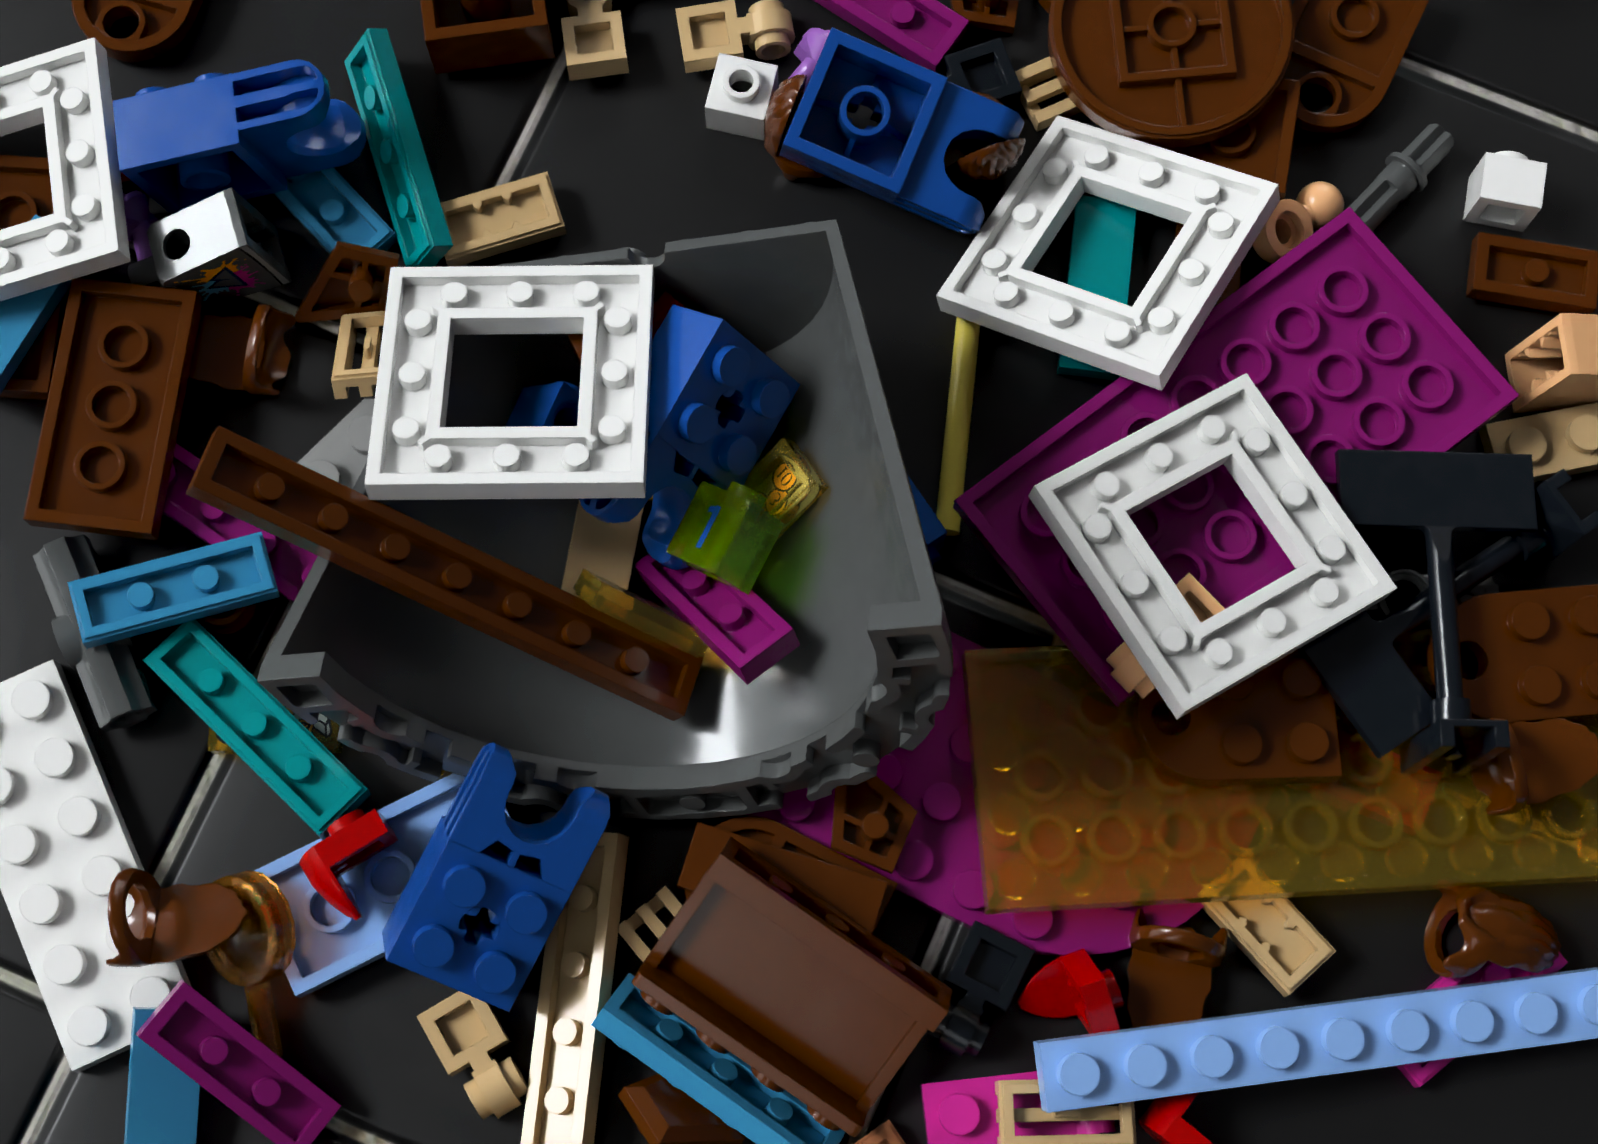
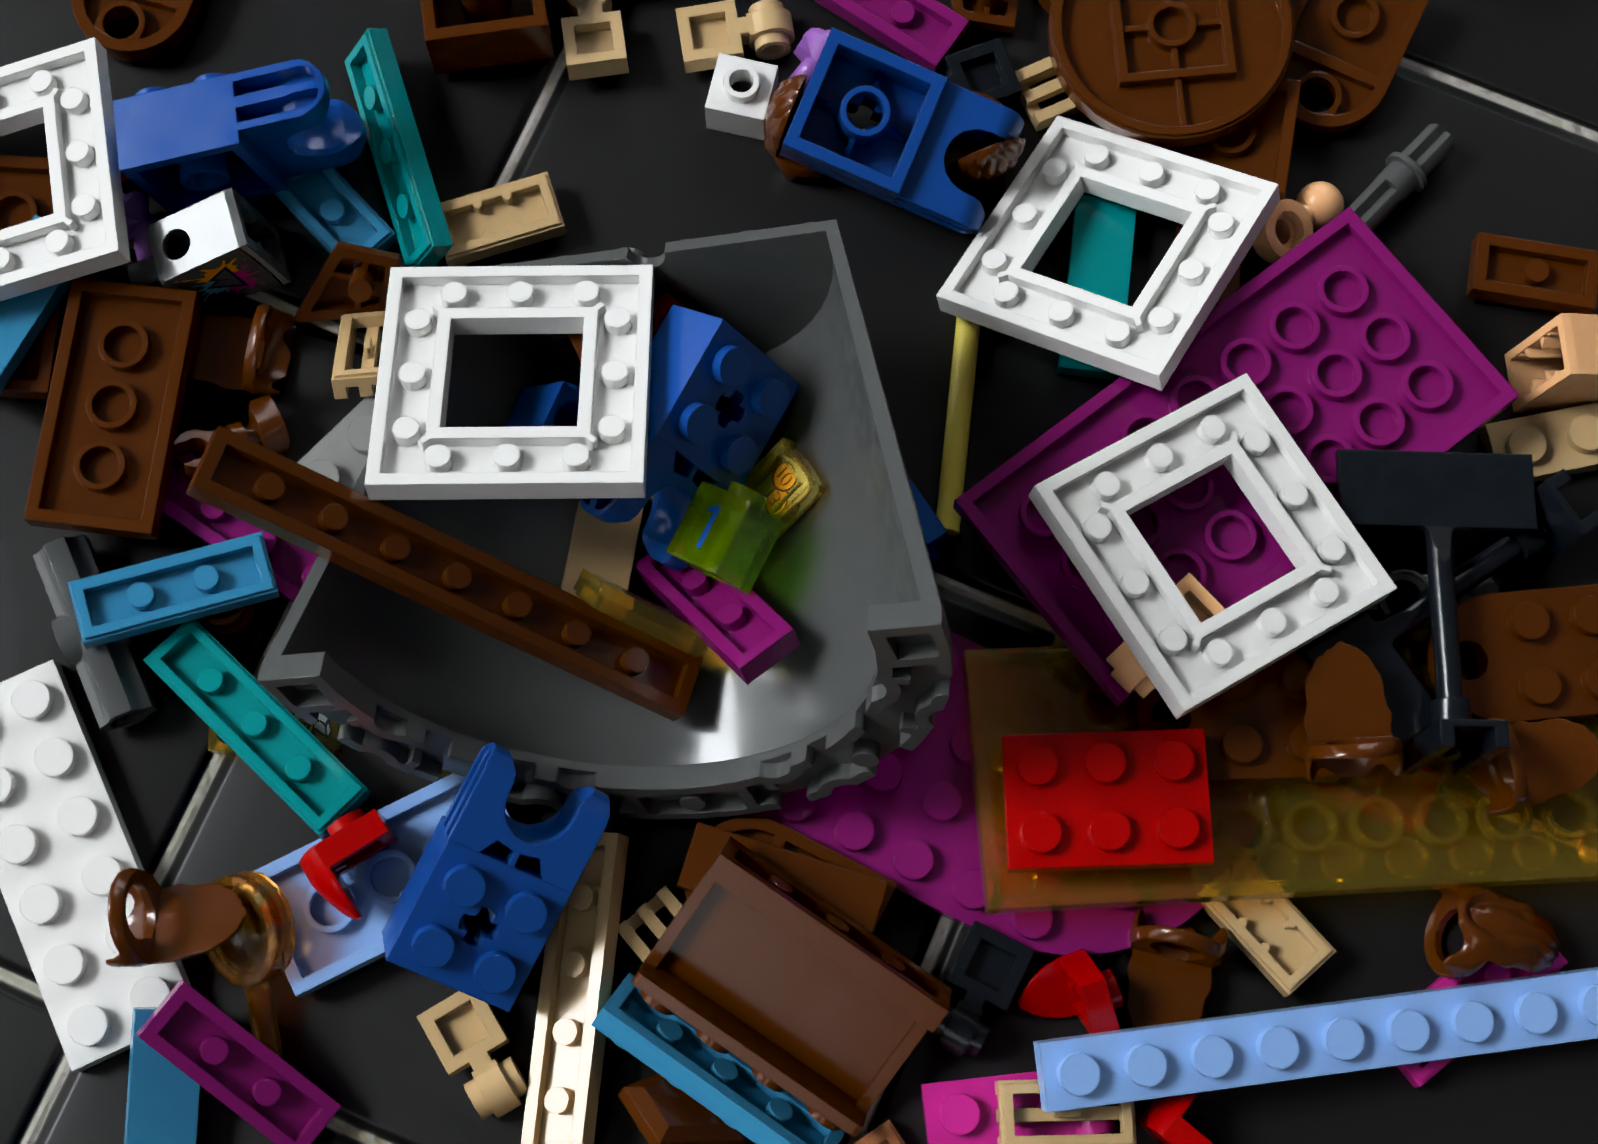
reddish brown piece [831,776,918,874] -> none
white plate [1463,151,1548,232] -> none
none -> reddish brown piece [174,395,290,480]
none -> red plate [1001,728,1214,873]
none -> reddish brown piece [1303,641,1404,782]

